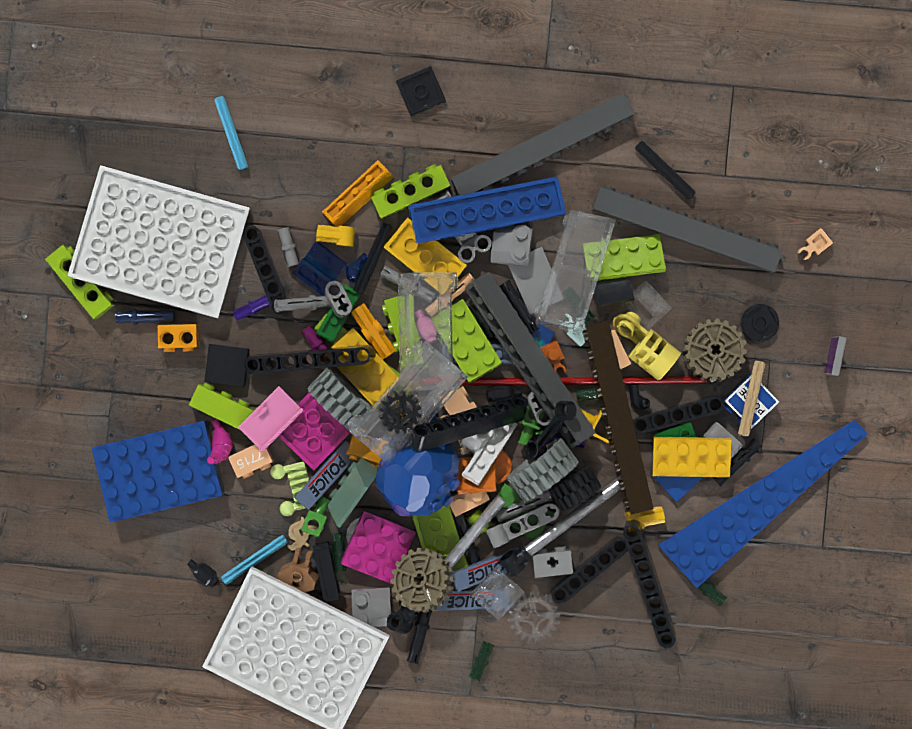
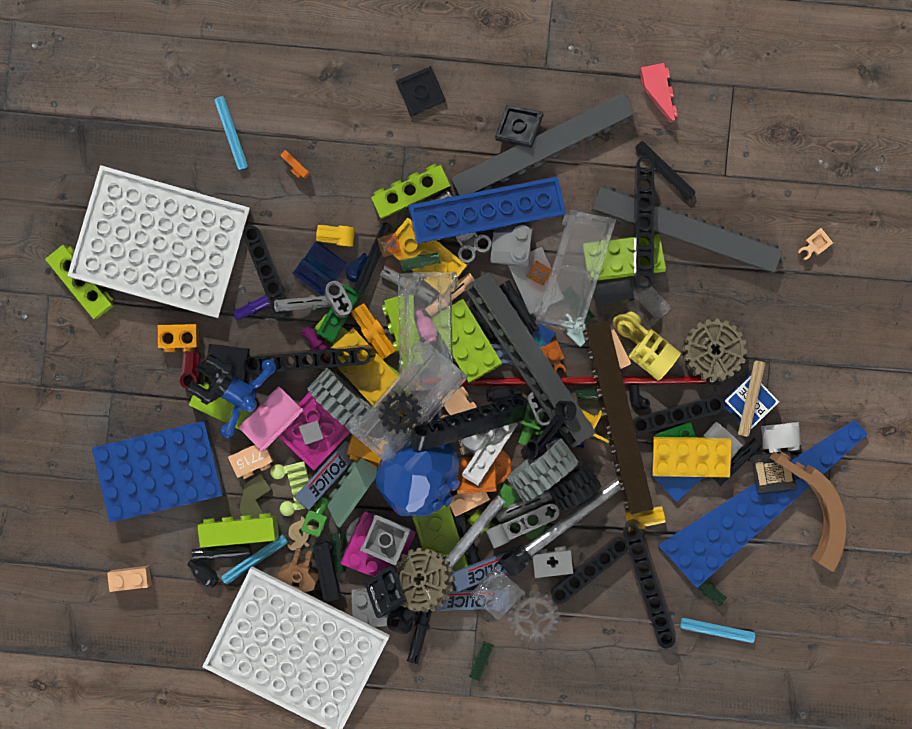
dark blue pin [115,309,175,325] -> none
dark pink piece [207,419,233,464] -> none
light grey pin [277,227,299,267] -> none
light orange slope [322,160,393,227] -> none
black tile [740,304,779,342] -> none
tile [824,336,846,376] -> none
none -> light nougat brick [107,566,152,592]
none -> dark red piece [180,352,201,389]
none -> wheel [186,353,277,438]
none -> black pin [192,545,251,561]
none -> lime brick [198,513,279,548]
none -> olive tile [239,473,271,518]
none -> orange plate [280,150,310,179]
none -> light grey tile [299,420,324,445]
none -> light grey slope [360,514,411,565]
none -> black slope [364,565,407,618]
none -> clear orange tile [377,233,401,258]
none -> clear green pin [400,251,440,272]
none -> black tile [495,105,544,148]
none -> clear orange tile [526,260,552,286]
none -> black beam [634,155,655,291]
none -> coral slope [639,63,677,123]
none -> medium azure axle [680,618,755,643]
none -> tile [751,451,797,495]
none -> white cylinder [761,422,801,453]
none -> medium nougat arch [770,451,846,572]

